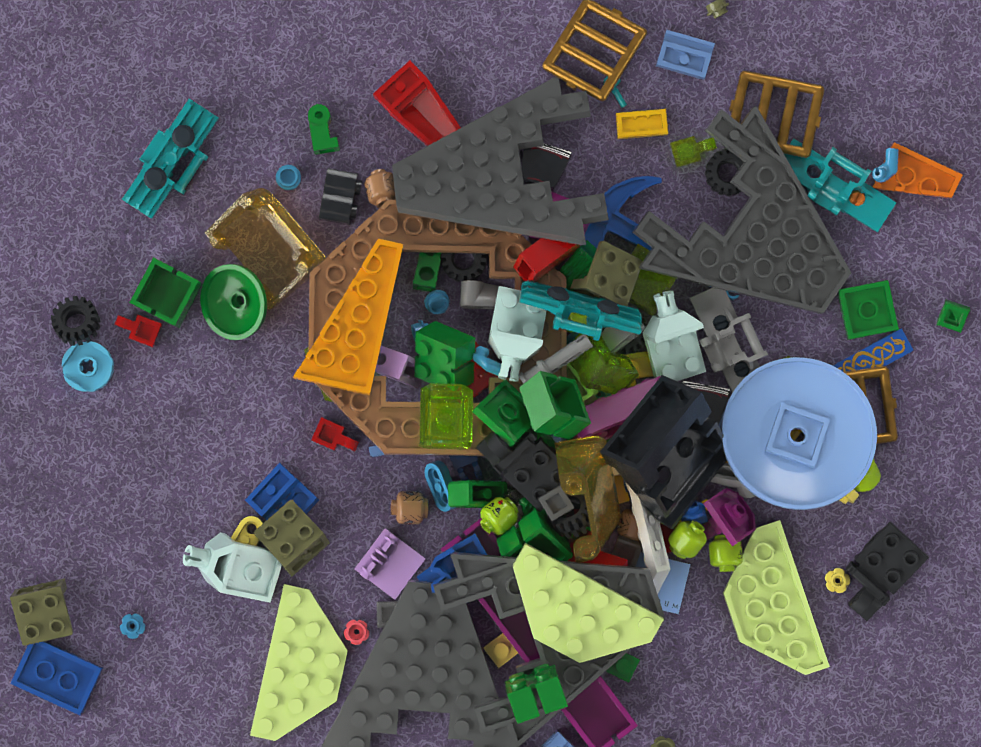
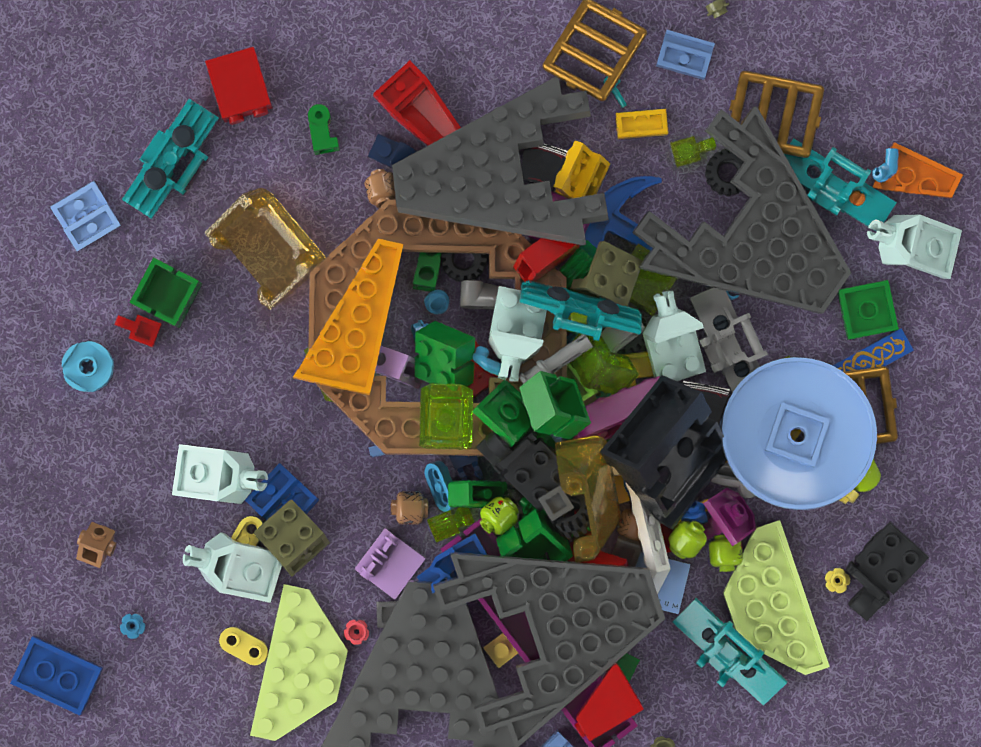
olive bracket [10,578,73,646] -> none
black tyre [51,296,101,346] -> none
green dish [200,264,267,340] -> none
dark azure plate [276,165,301,190] -> none
red plate [311,417,359,451] -> none
black brick [319,168,362,225] -> none
green piece [505,664,568,724] -> none
yellowish green plate [513,543,664,663] -> none
green tile [936,299,970,333] -> none
none -> light blue slope [50,181,121,251]
none -> medium nougat brick [76,522,117,568]
none -> light aqua plate [172,444,268,504]
none -> red brick [205,47,273,125]
none -> light yellow plate [219,627,268,665]
none -> dark blue slope [368,134,417,168]
none -> clear neon green plate [427,508,474,543]
none -> yellow brick [554,141,610,199]
none -> red slope [574,662,644,741]
none -> teal piece [672,598,788,705]
none -> light aqua plate [867,215,962,279]

